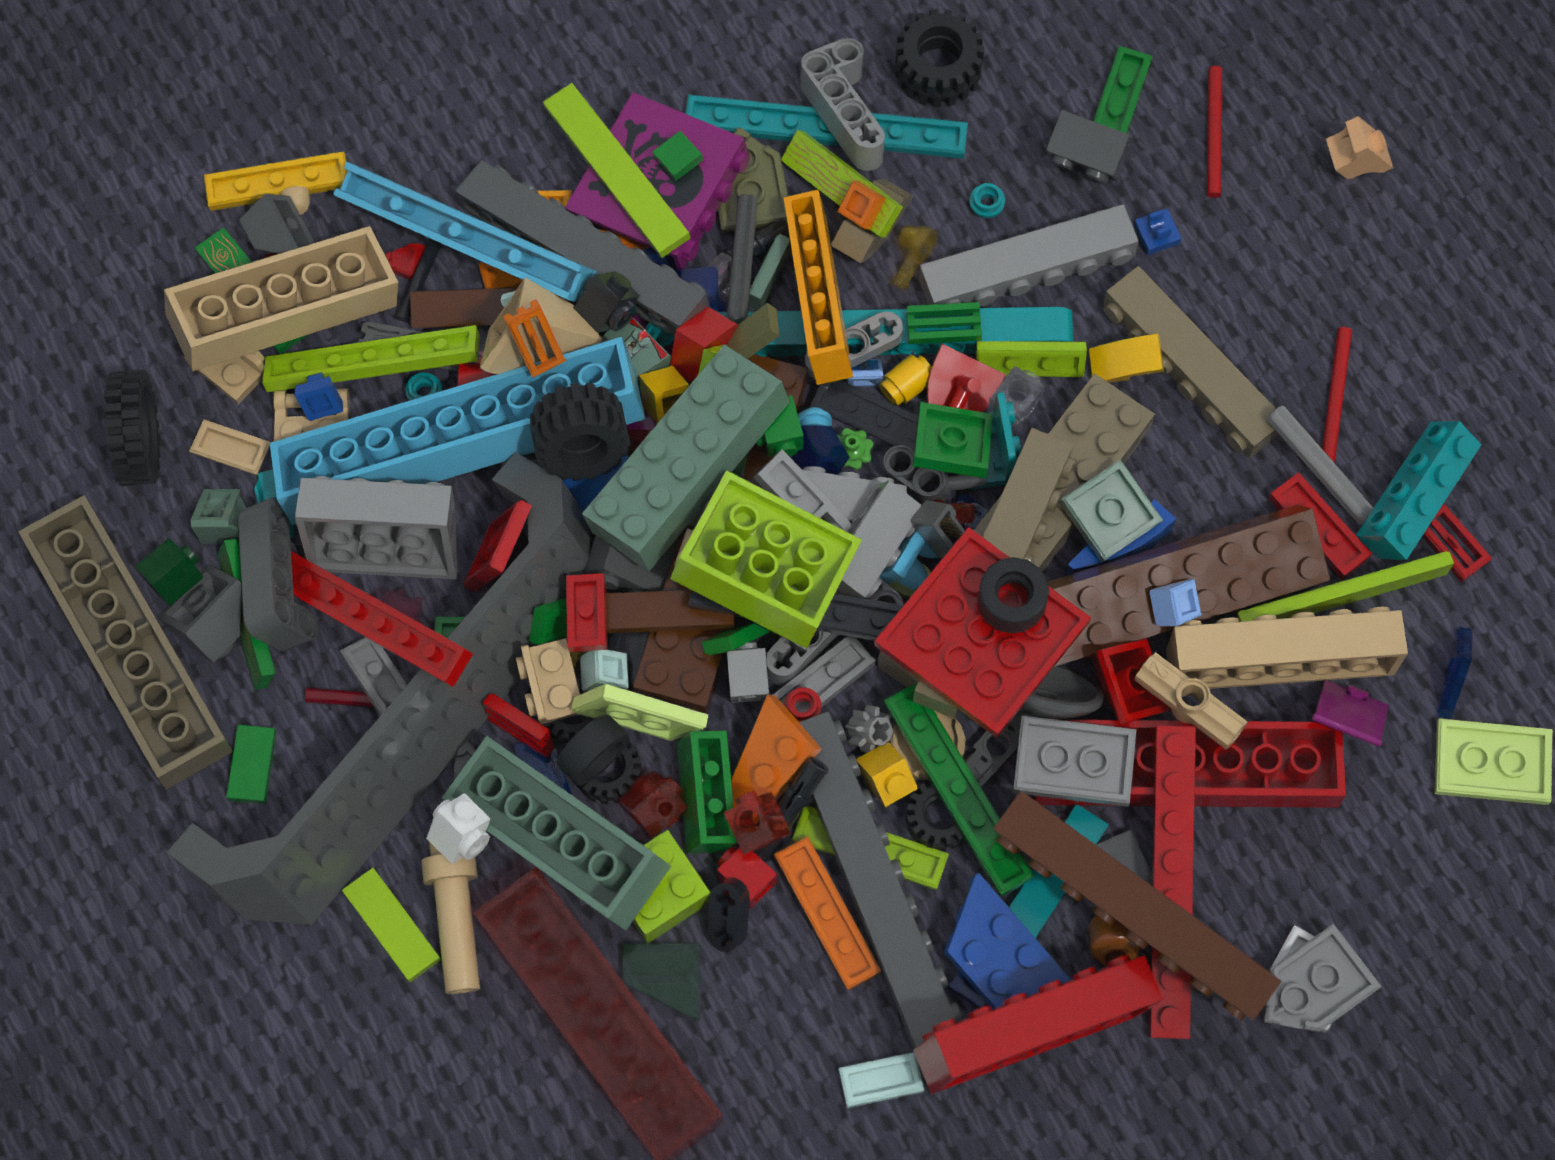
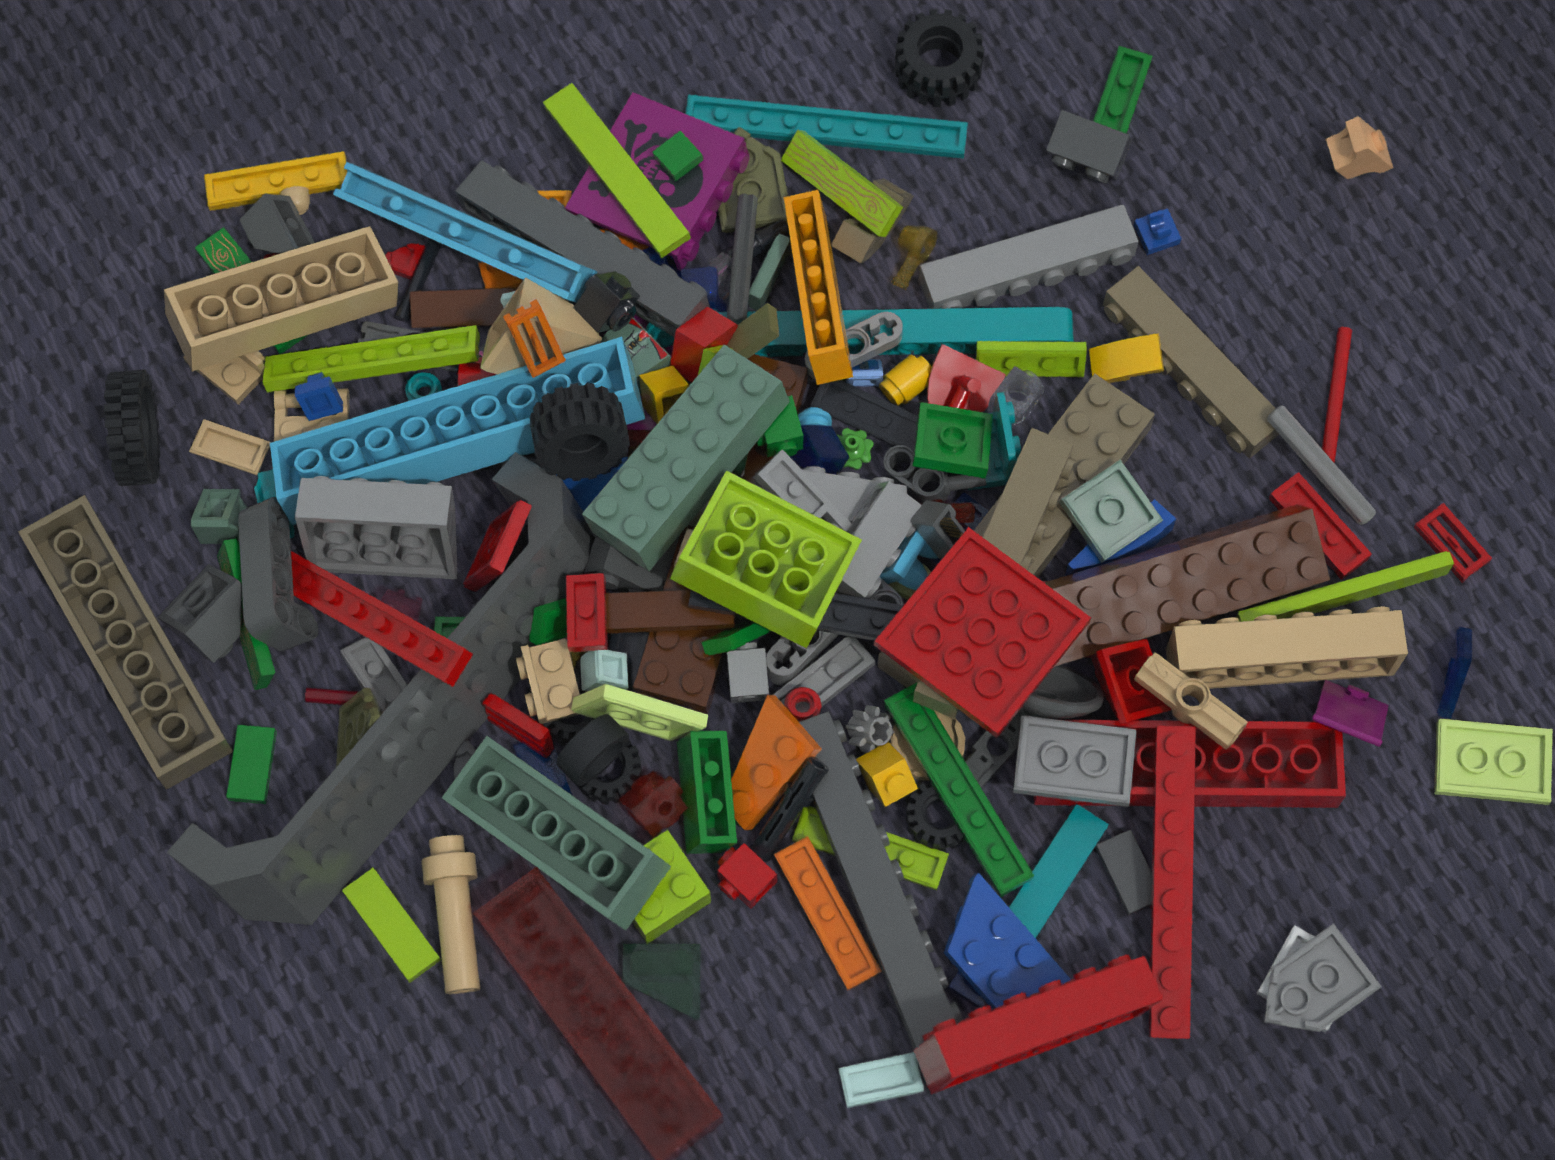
dark green brick [135,538,204,606] -> none
white brick [426,793,490,864] -> none
black beam [708,877,750,952] -> none
clear red brick [724,790,791,855] -> none
light grey beam [800,38,885,171] -> none
orange tile [837,180,886,230] -> none
green tile [906,302,982,344] -> none
teal plate [969,183,1005,218] -> none
black tyre [977,557,1049,633] -> none
reddish brown brick [993,791,1282,1021] -> none
dark orange head [1088,915,1140,966] -> none
light blue slope [1150,579,1201,626] -> none
red bar [1207,66,1222,198] -> none
teal brick [1356,421,1482,560] -> none
none -> olive tile [336,687,382,767]

